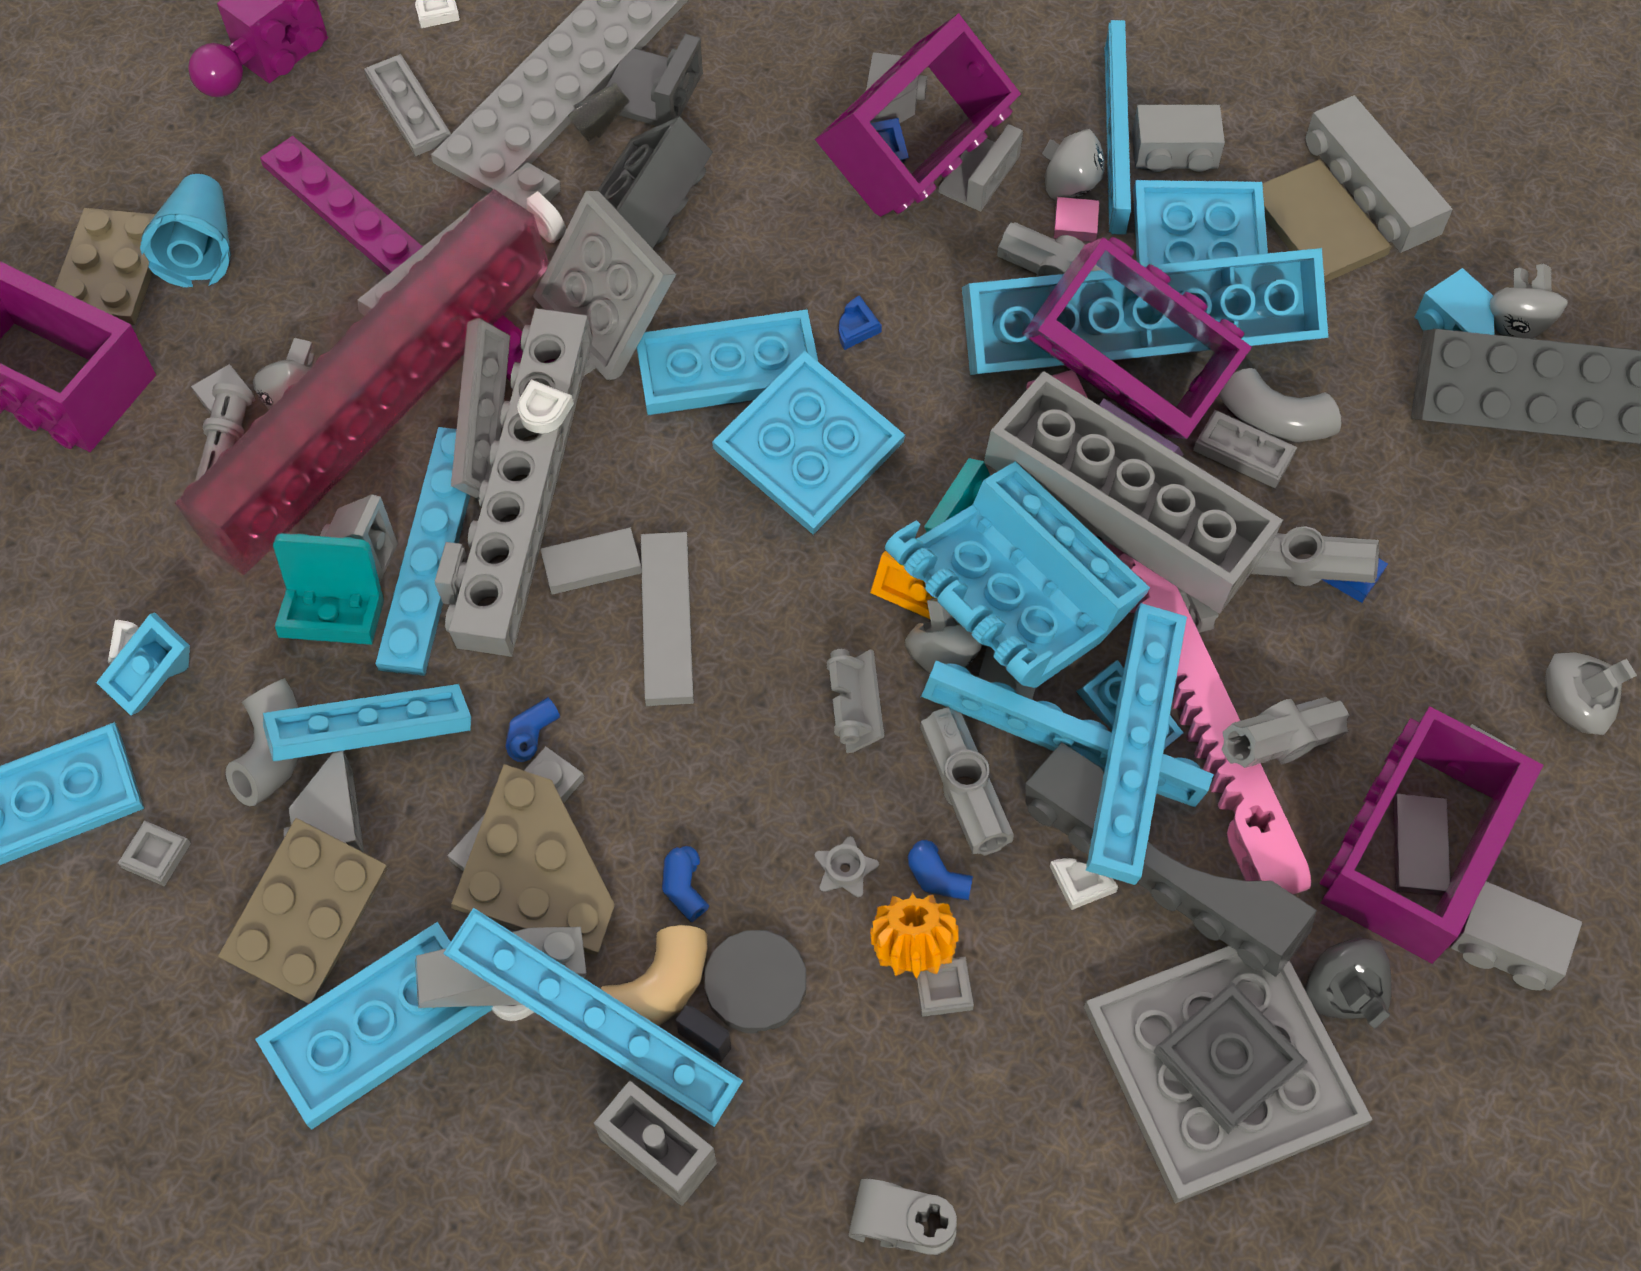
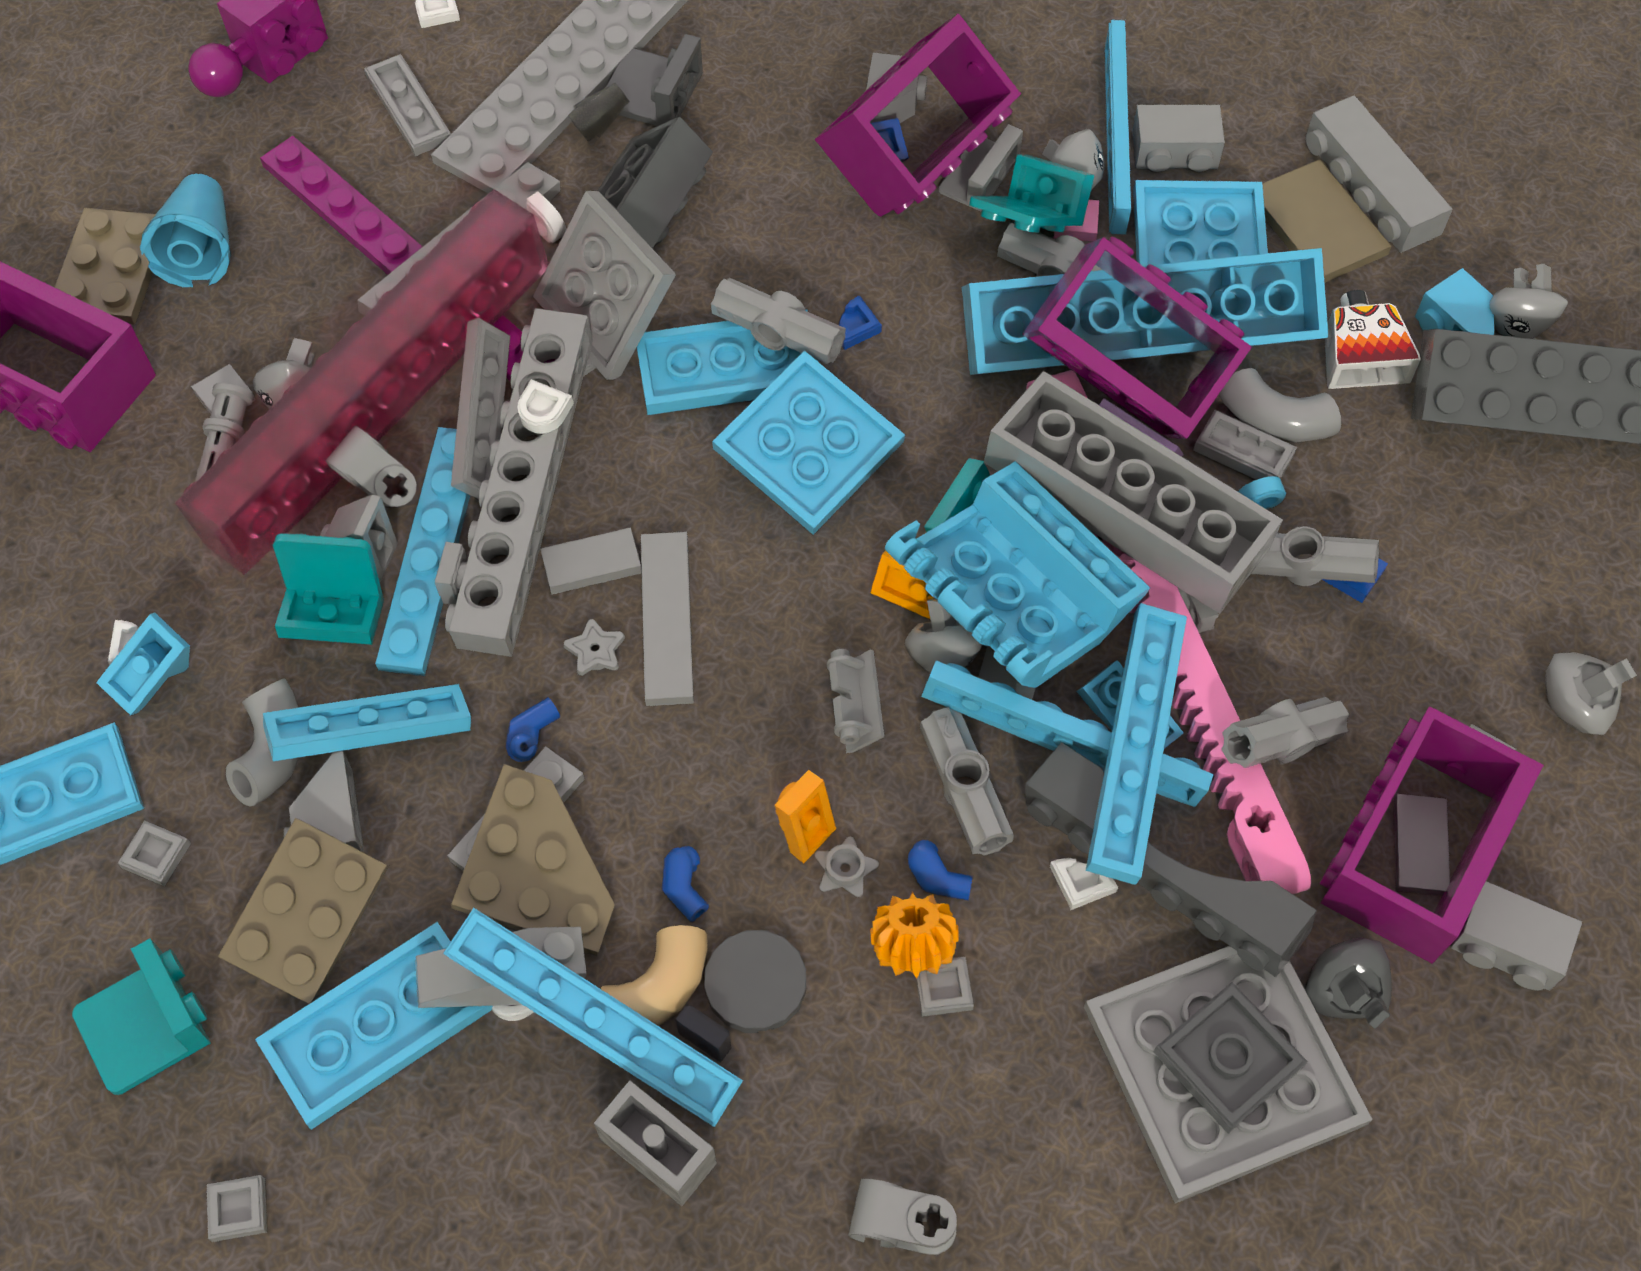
none -> teal bracket [72,938,211,1095]
none -> light grey tile [207,1175,267,1242]
none -> light grey piece [325,426,417,507]
none -> light grey plate [564,619,625,675]
none -> light grey piece [711,278,846,365]
none -> light orange plate [775,770,836,864]
none -> teal bracket [969,154,1094,233]
none -> medium azure tile [1238,476,1286,509]
none -> torso [1325,290,1421,389]

